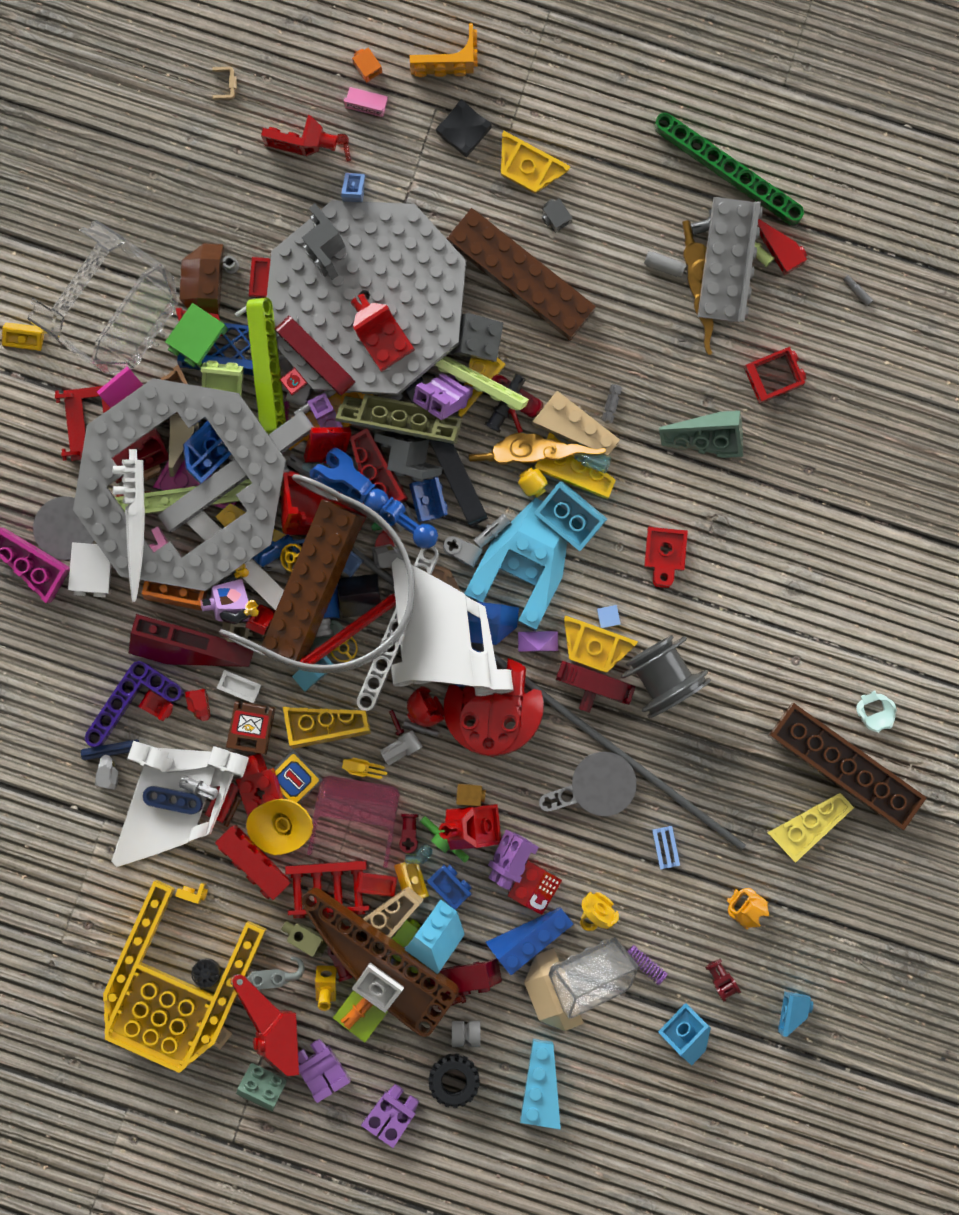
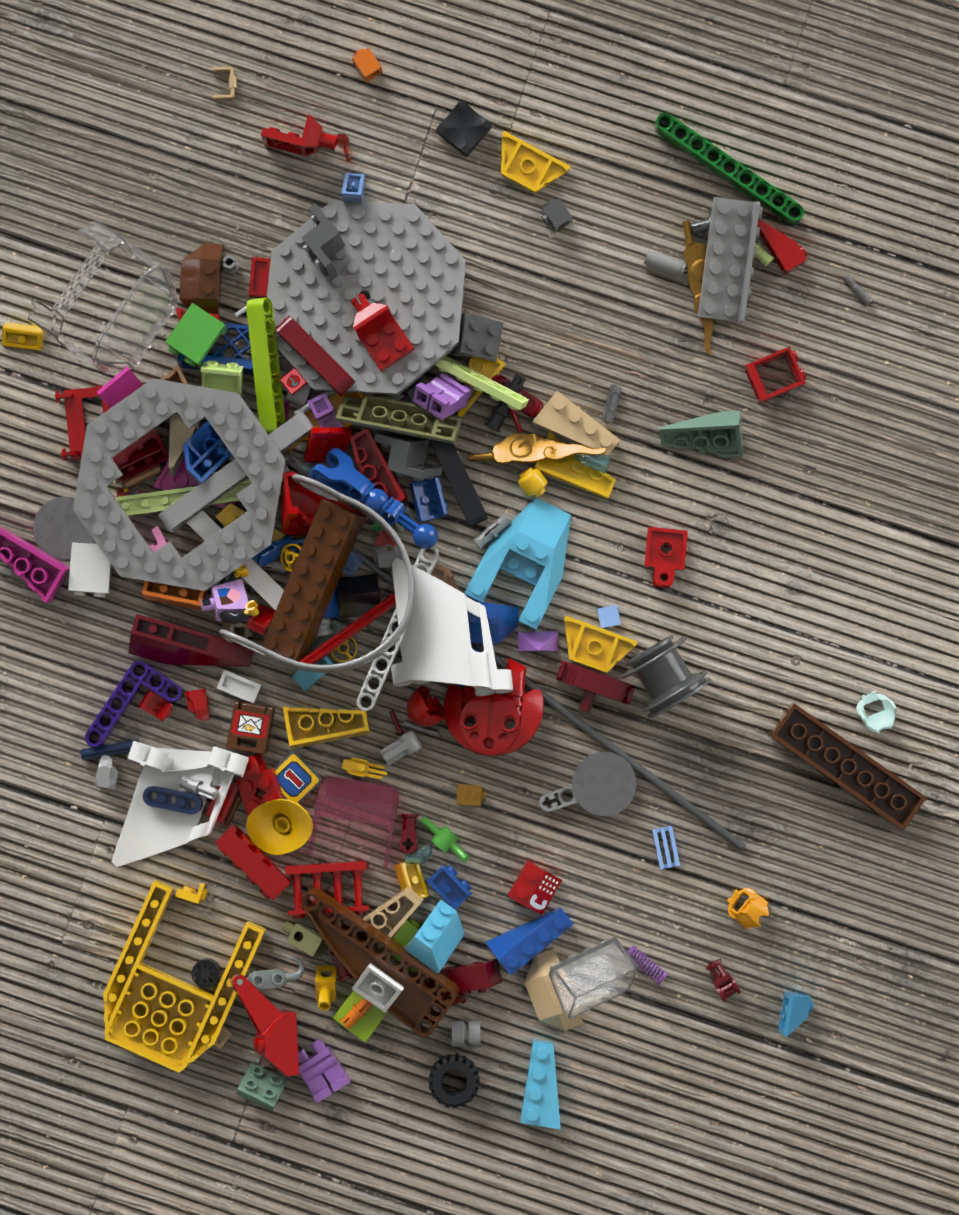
white piece [112,449,145,602] -> none
bright pink panel [344,87,388,117] -> none
red tile [355,872,397,897] -> none
medium lavender hips [361,1084,419,1148] -> none
light orange bracket [410,23,478,77] -> none
red plate [439,804,501,850] -> none
light grey piece [443,536,482,568] -> none
reddish brown brick [447,208,596,341] -> none
medium lavender hips [488,829,539,890] -> none
medium azure slope [534,481,607,551] -> none
yellow tile [580,892,619,931] -> none
dark azure slope [658,1003,711,1066] -> none
light yellow wing [767,793,854,863] -> none

